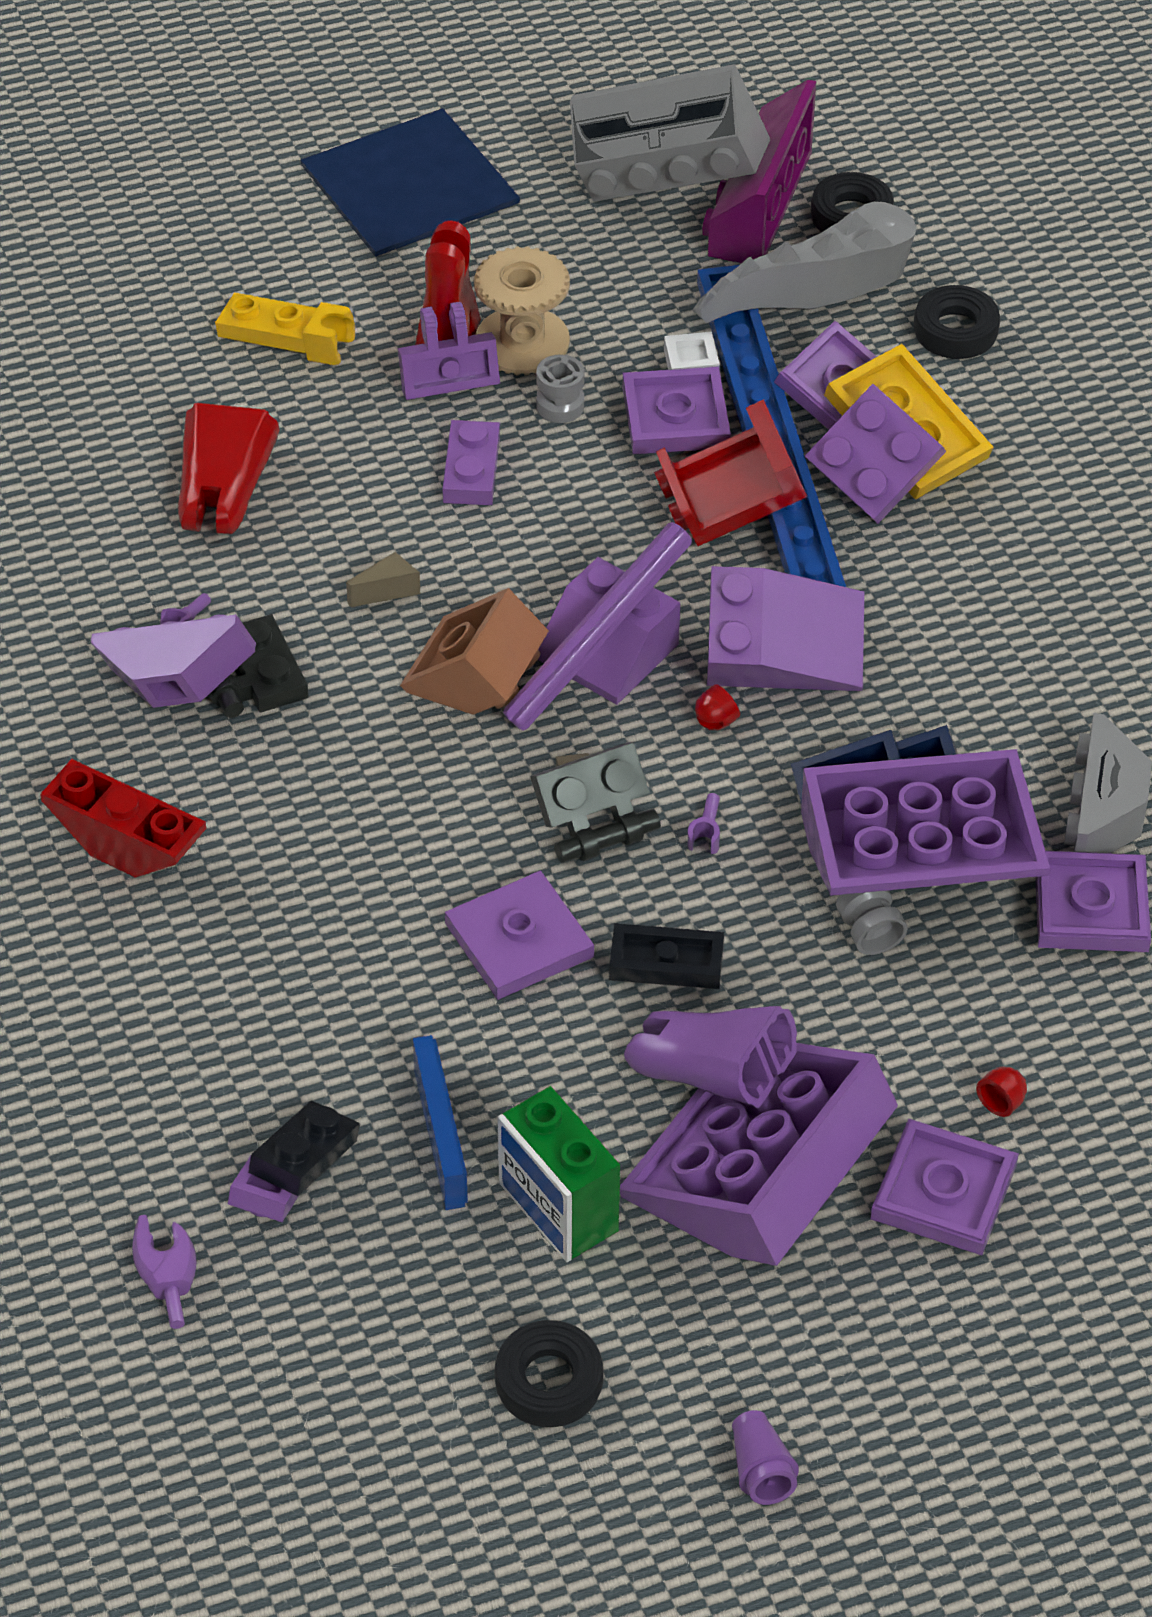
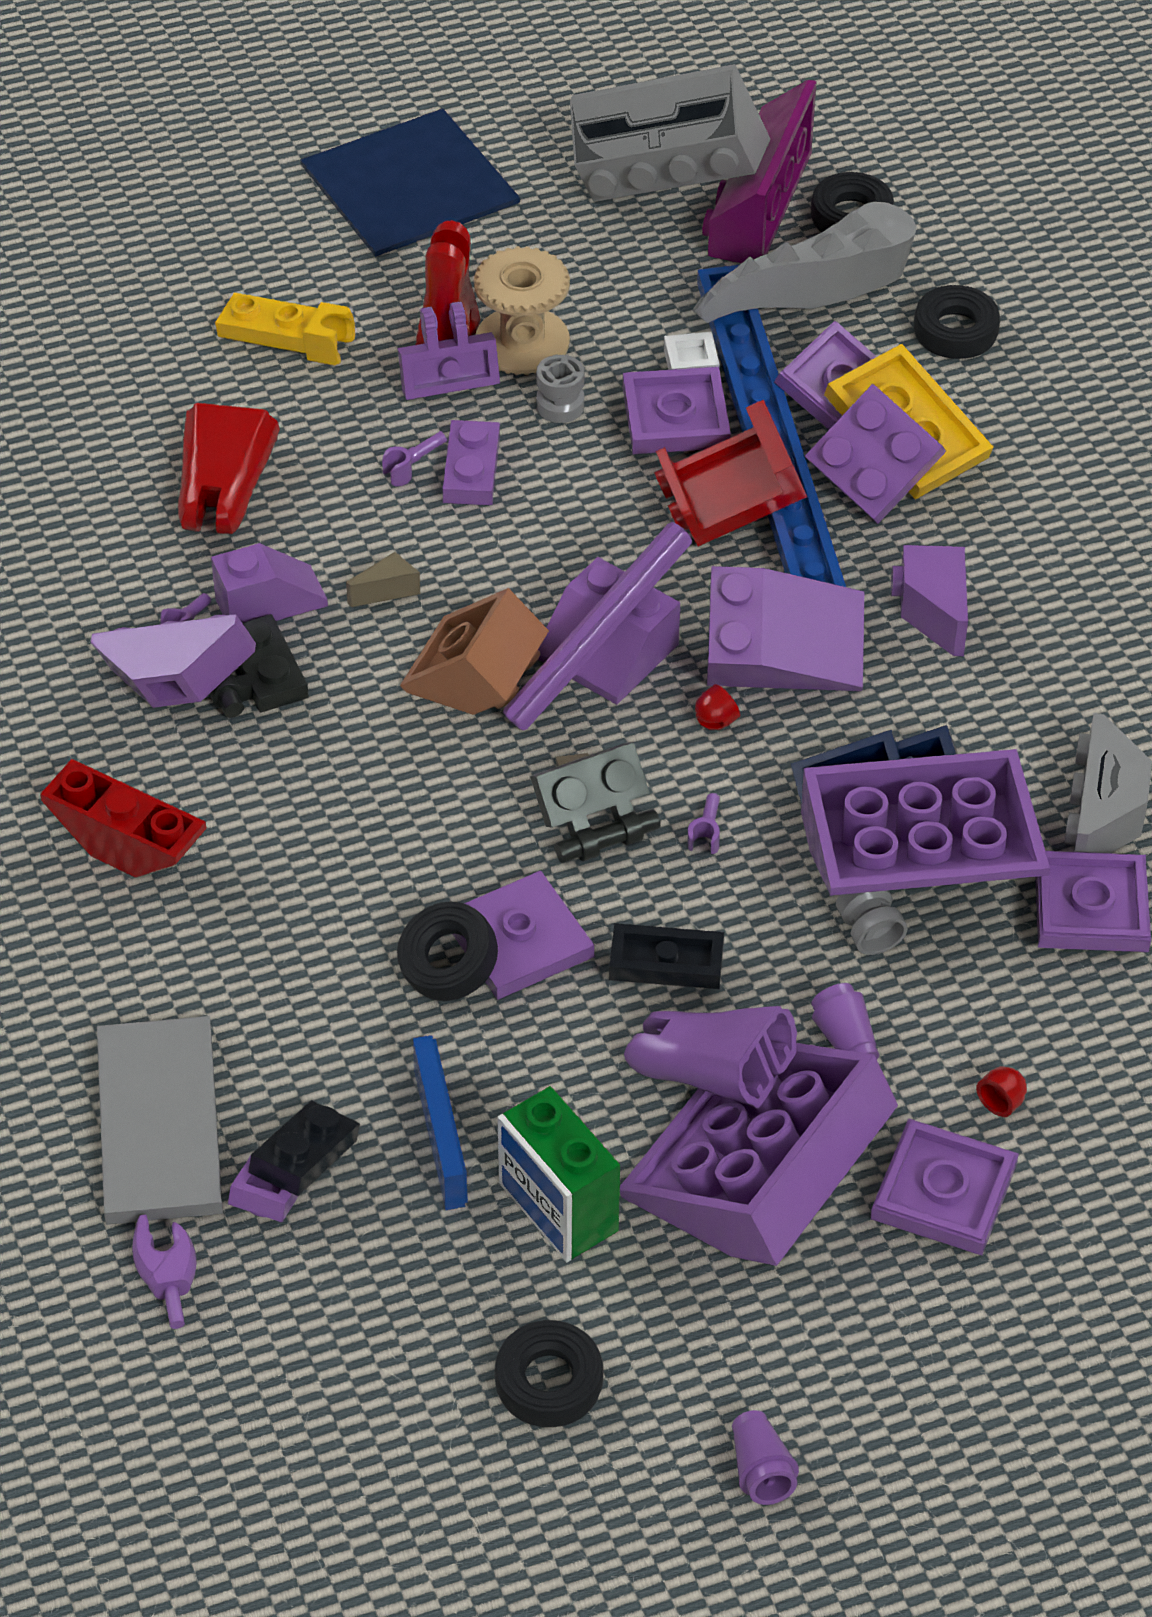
none -> light grey tile [97,1016,223,1225]
none -> medium lavender slope [211,543,328,623]
none -> medium lavender hand [382,431,447,486]
none -> black tyre [397,901,498,1001]
none -> medium lavender cone [811,983,880,1059]
none -> medium lavender slope [891,545,968,656]

